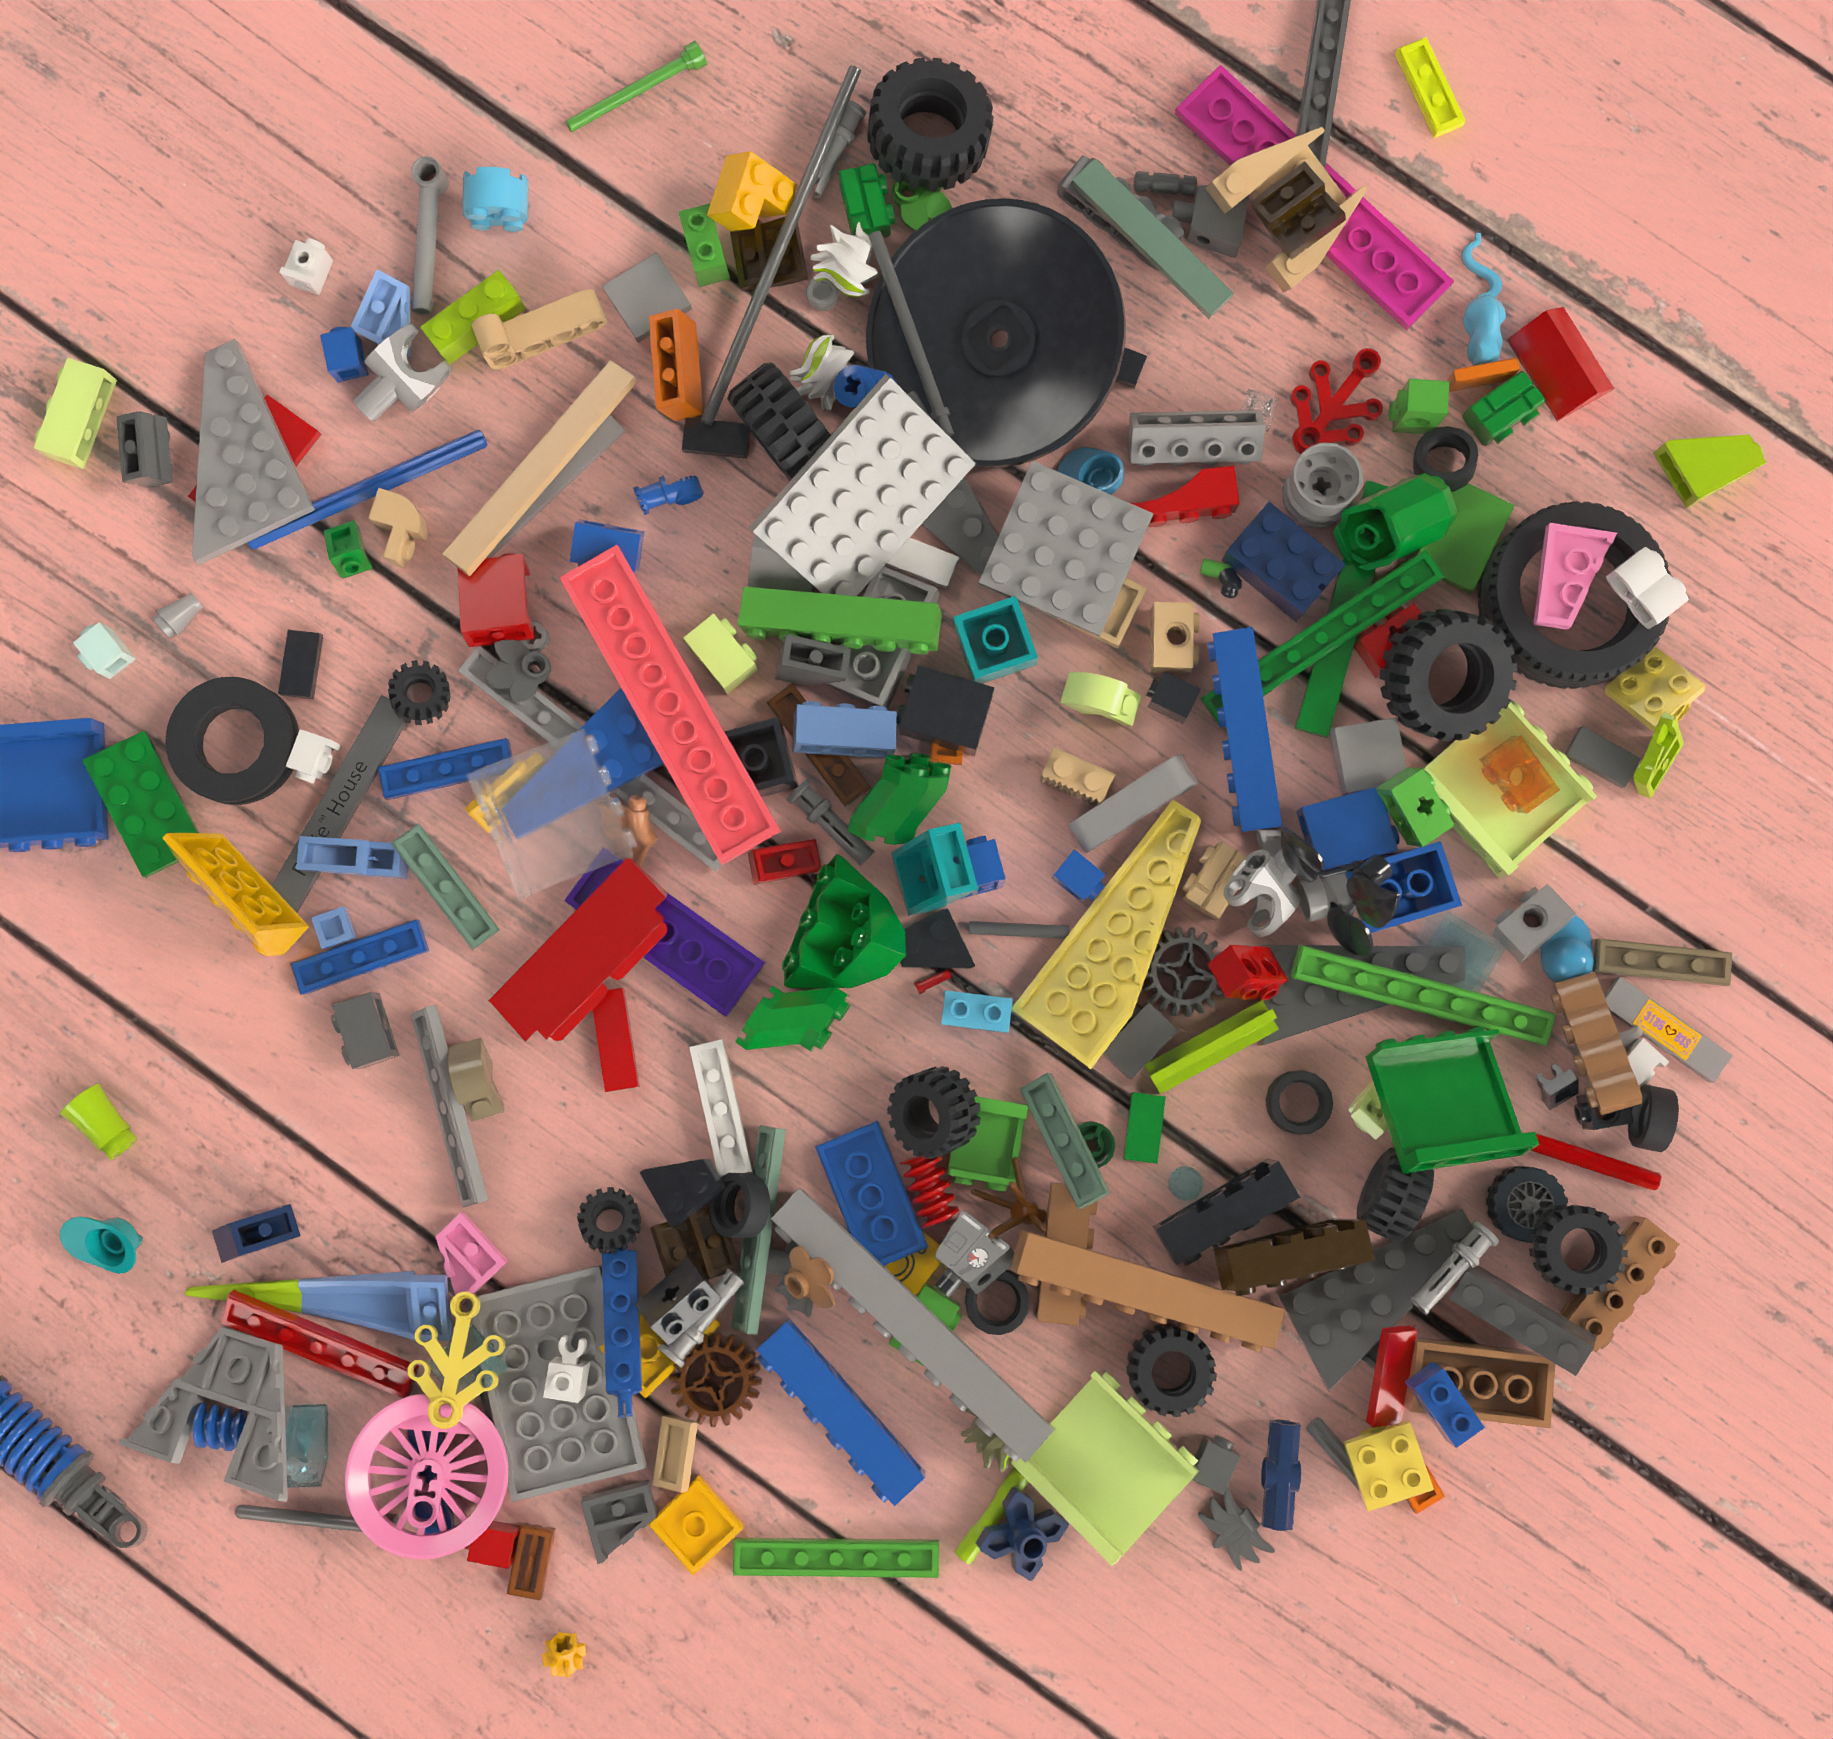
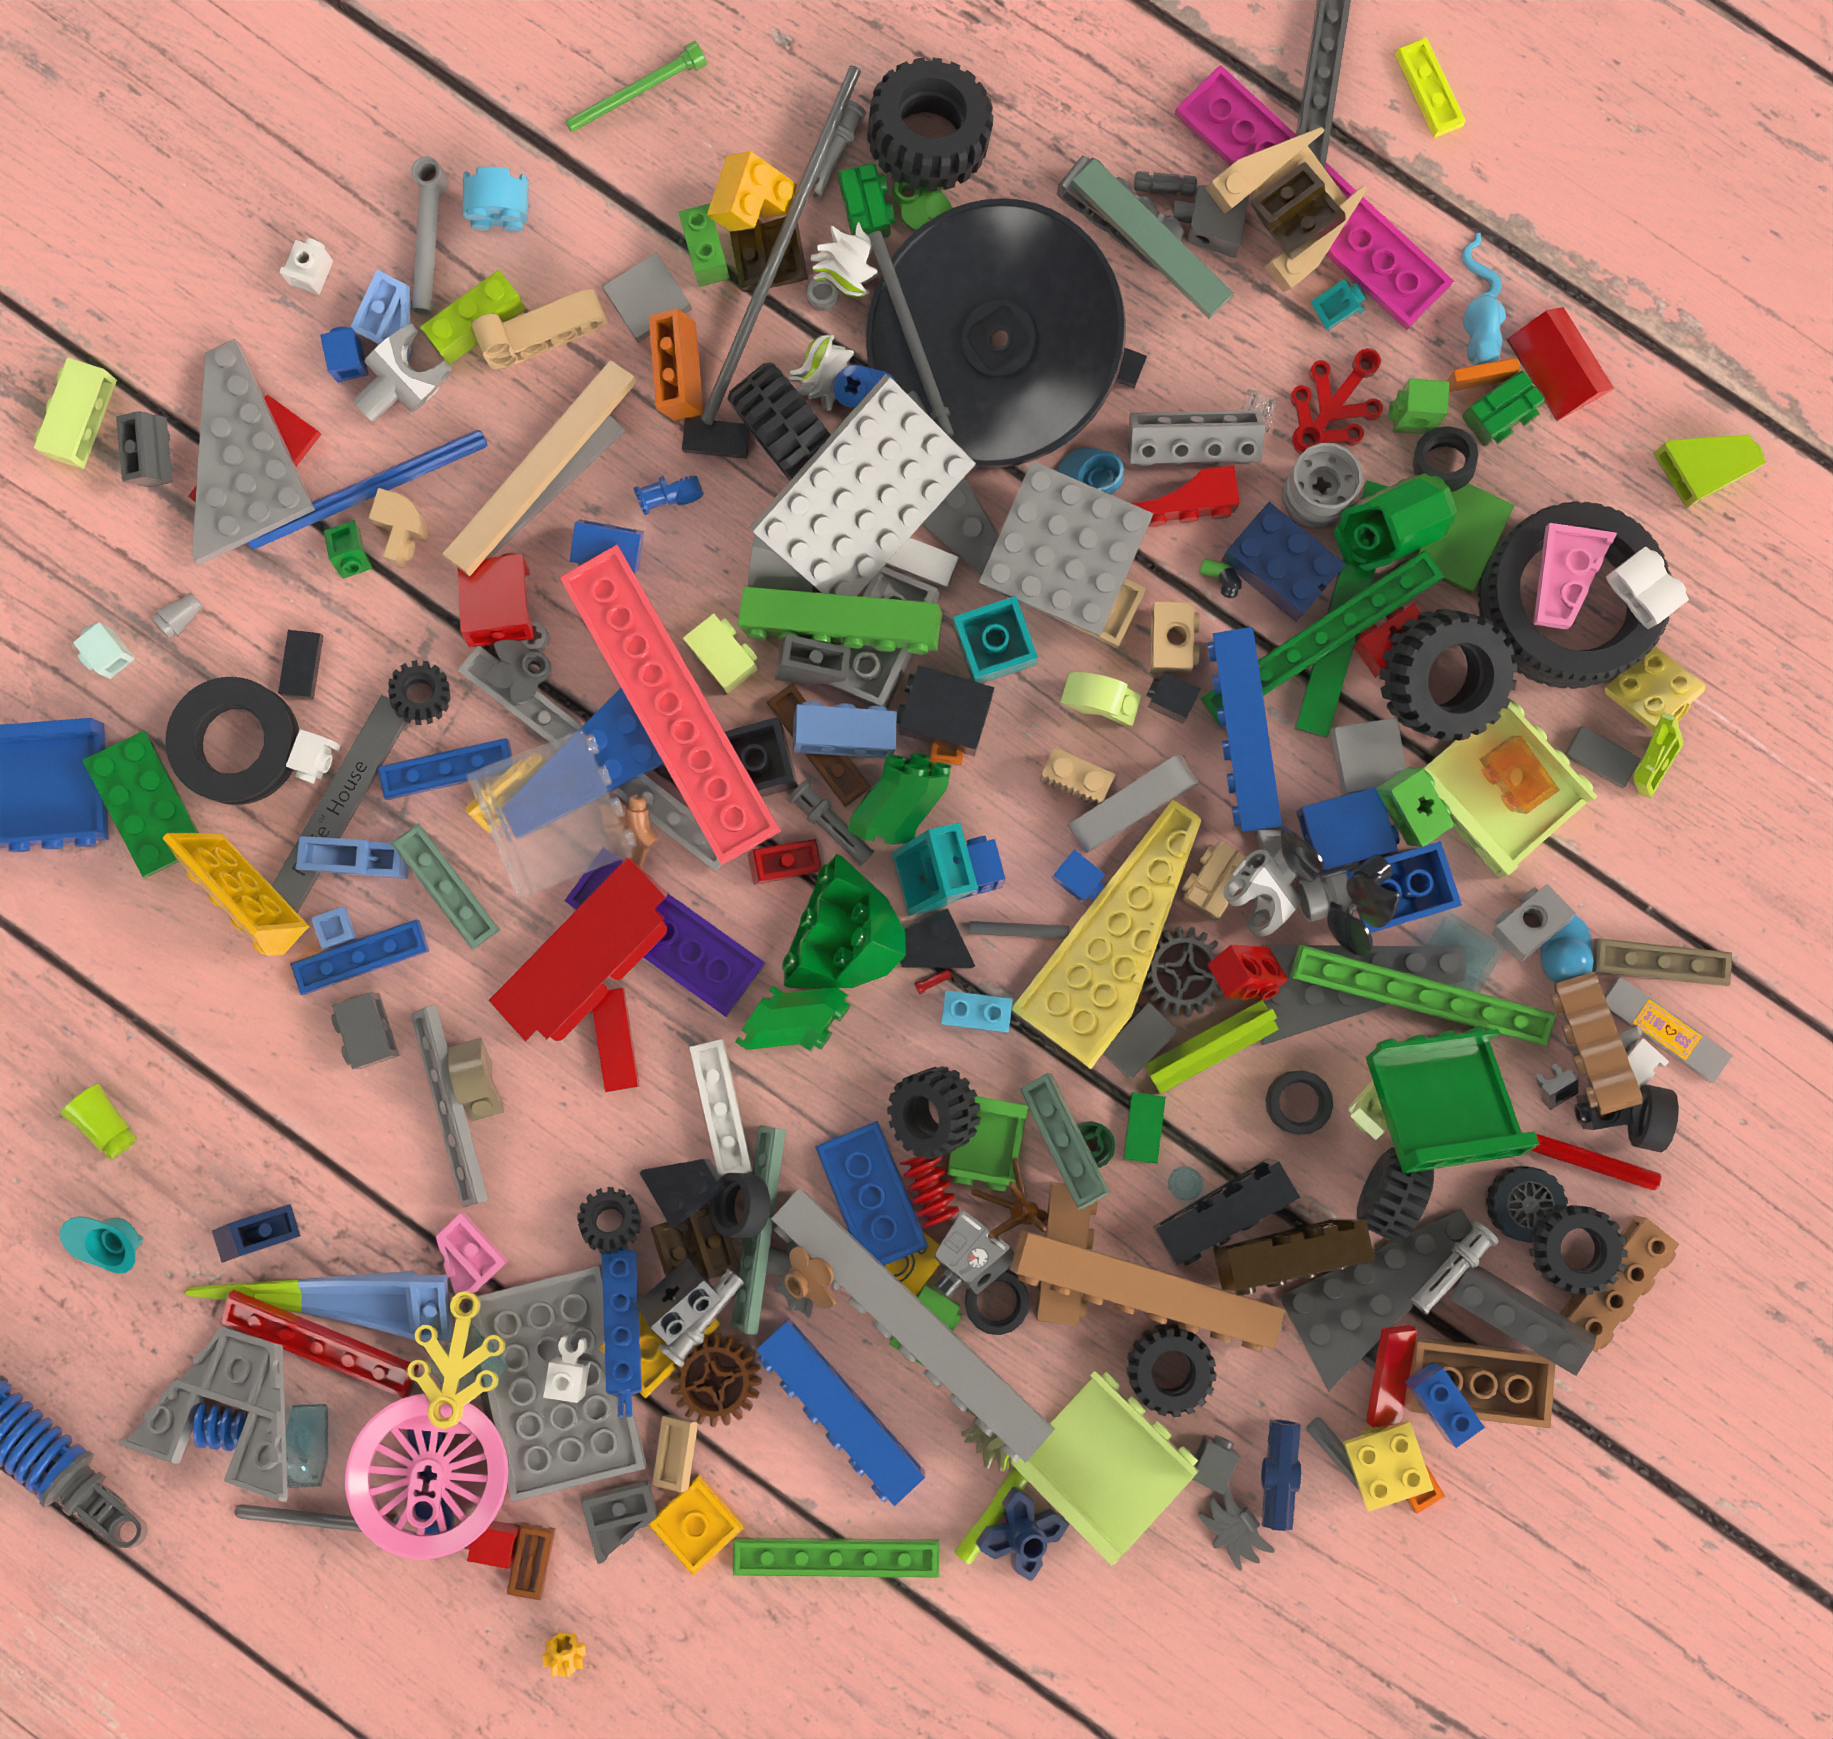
none -> teal bracket [1310,279,1366,331]

